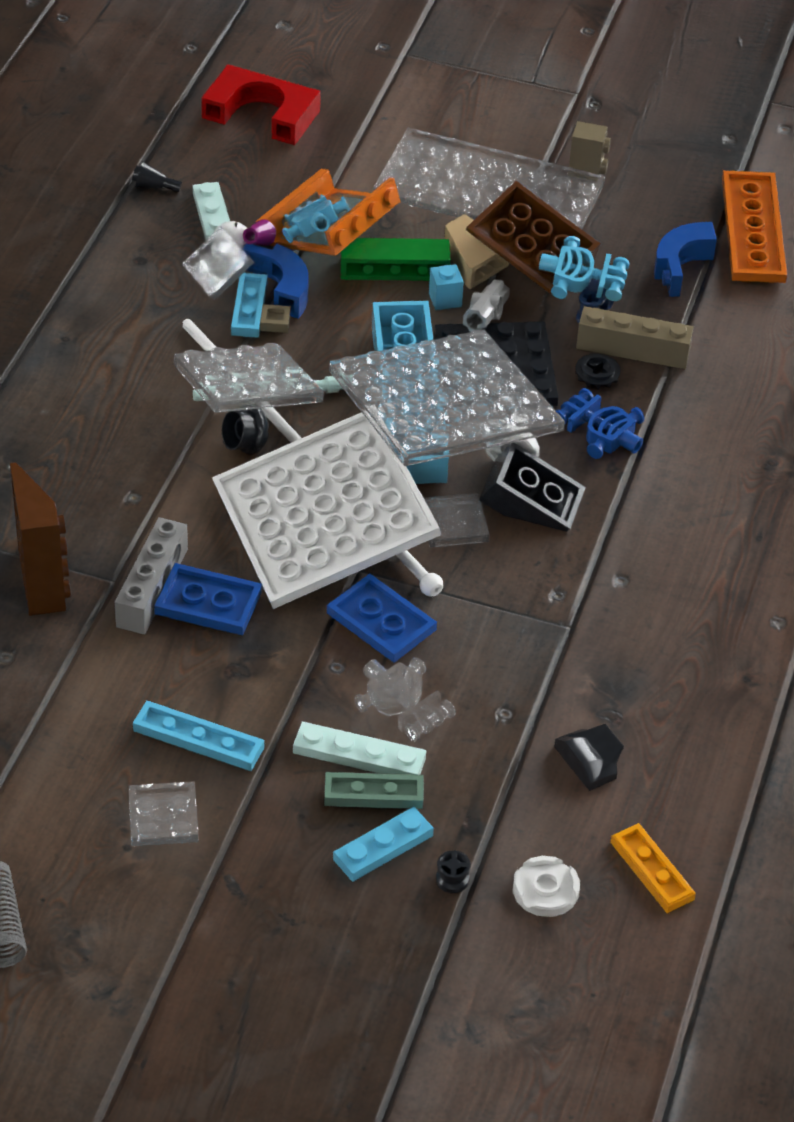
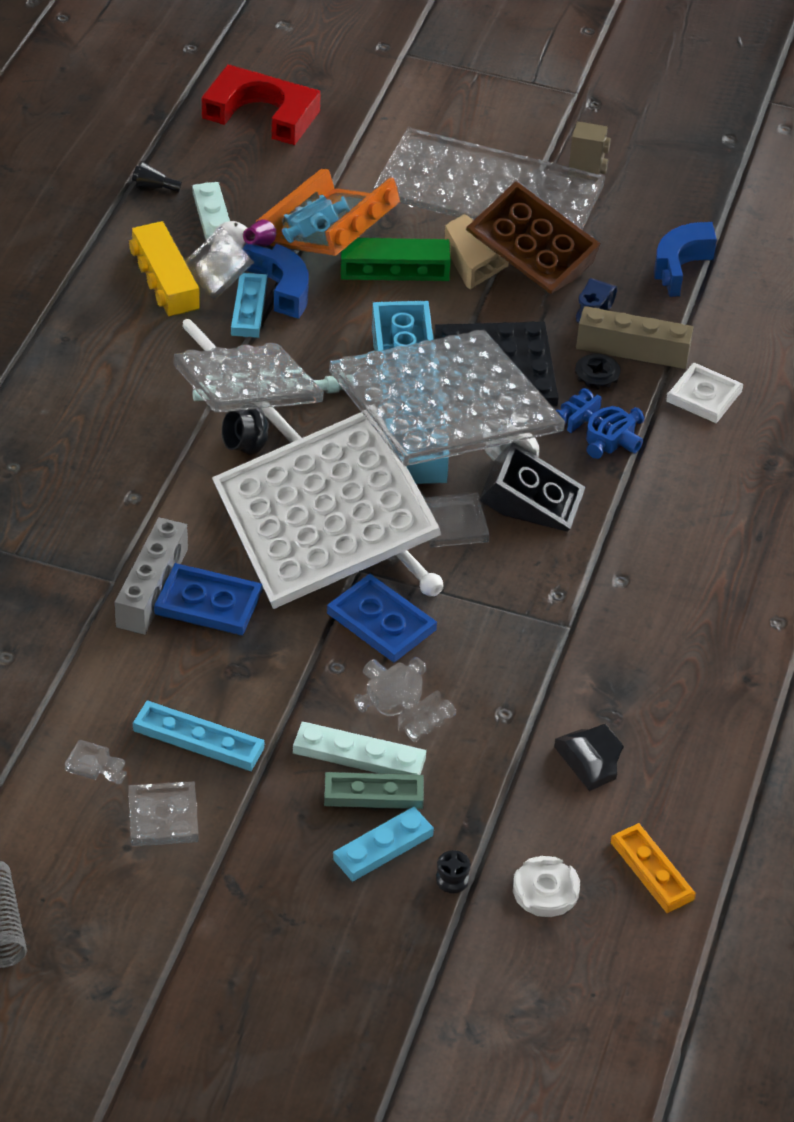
reddish brown slope [10,463,71,616] -> none
dark tan plate [260,304,291,333] -> none
medium azure brick [429,264,464,310] -> none
light grey piece [463,280,510,333] -> none
medium azure piece [539,236,630,301] -> none
orange plate [722,170,787,283] -> none
none -> clear plate [65,739,127,784]
none -> yellow brick [129,221,200,316]
none -> white tile [666,362,743,423]

